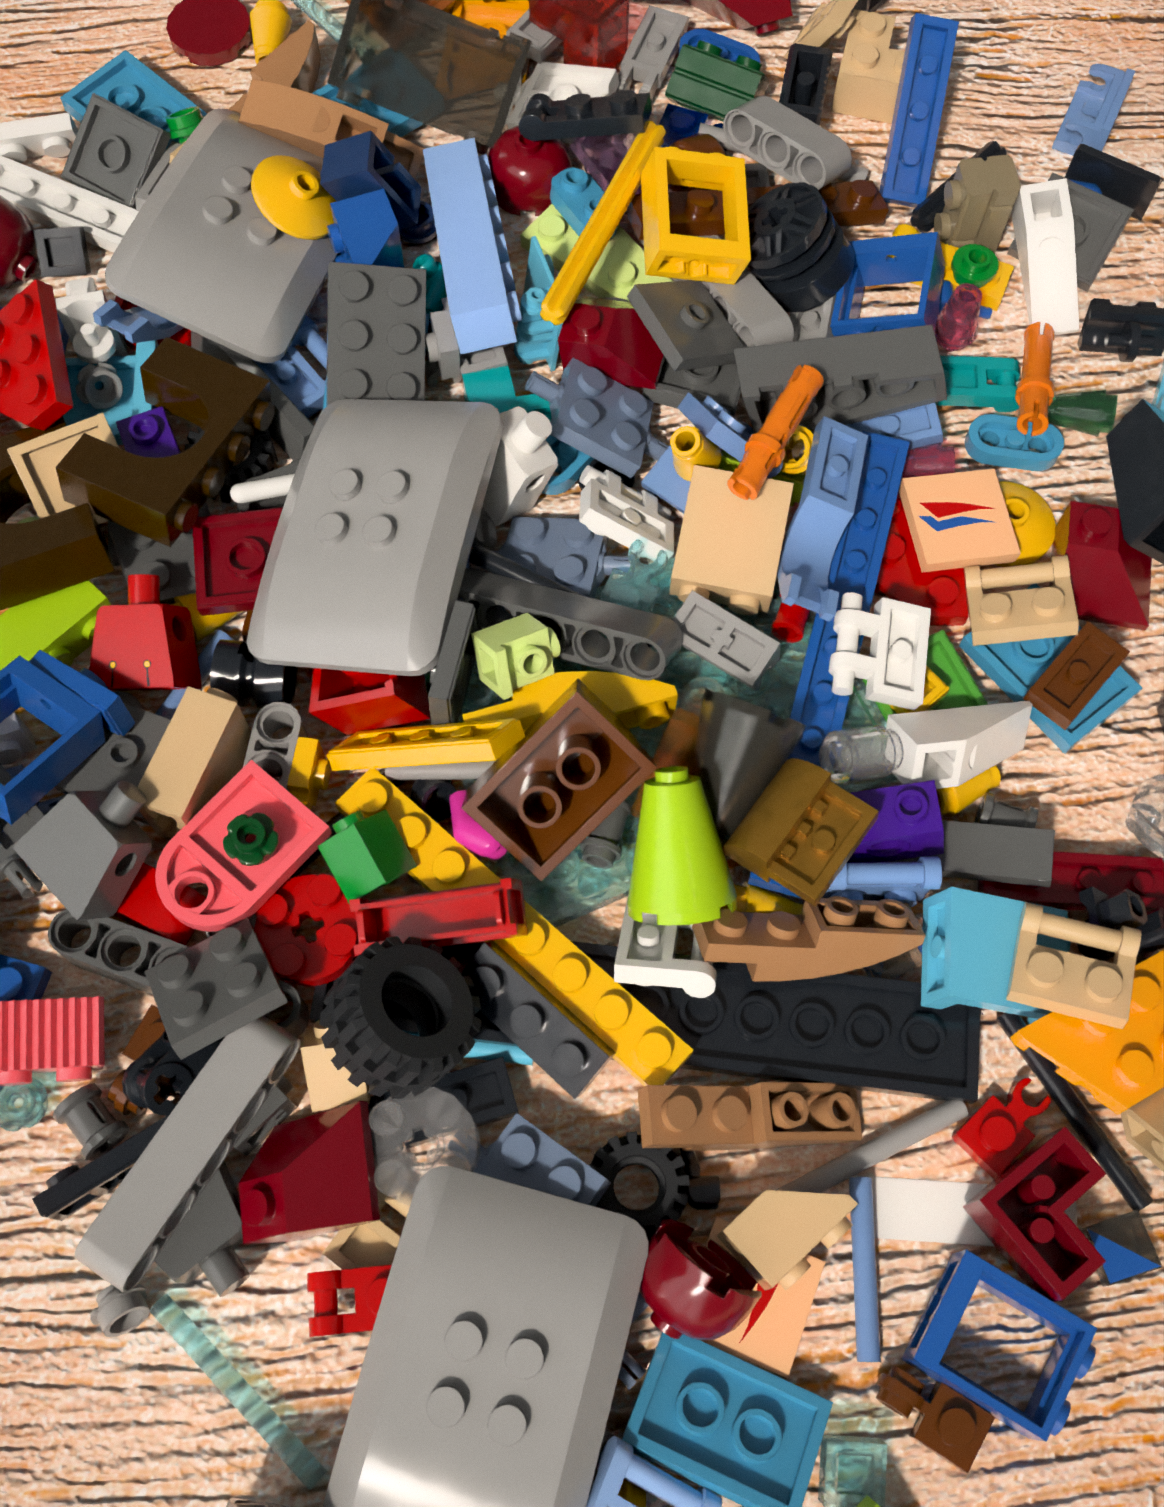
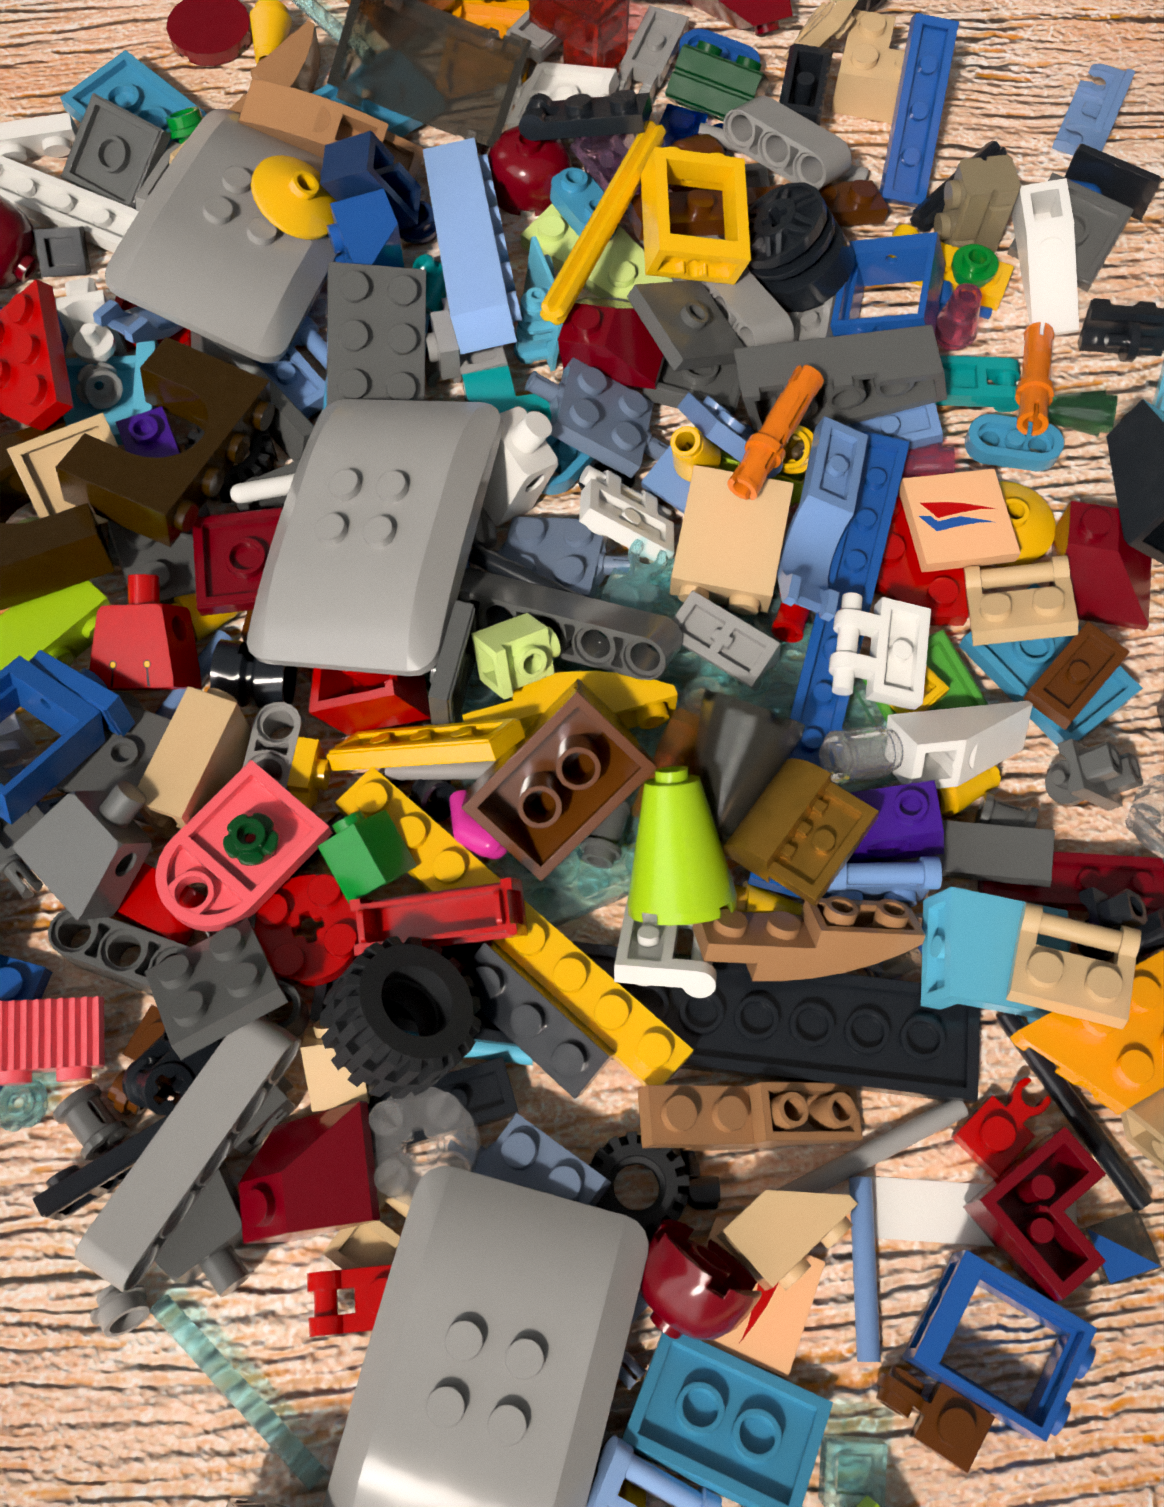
none -> dark grey hips [1045,739,1143,811]

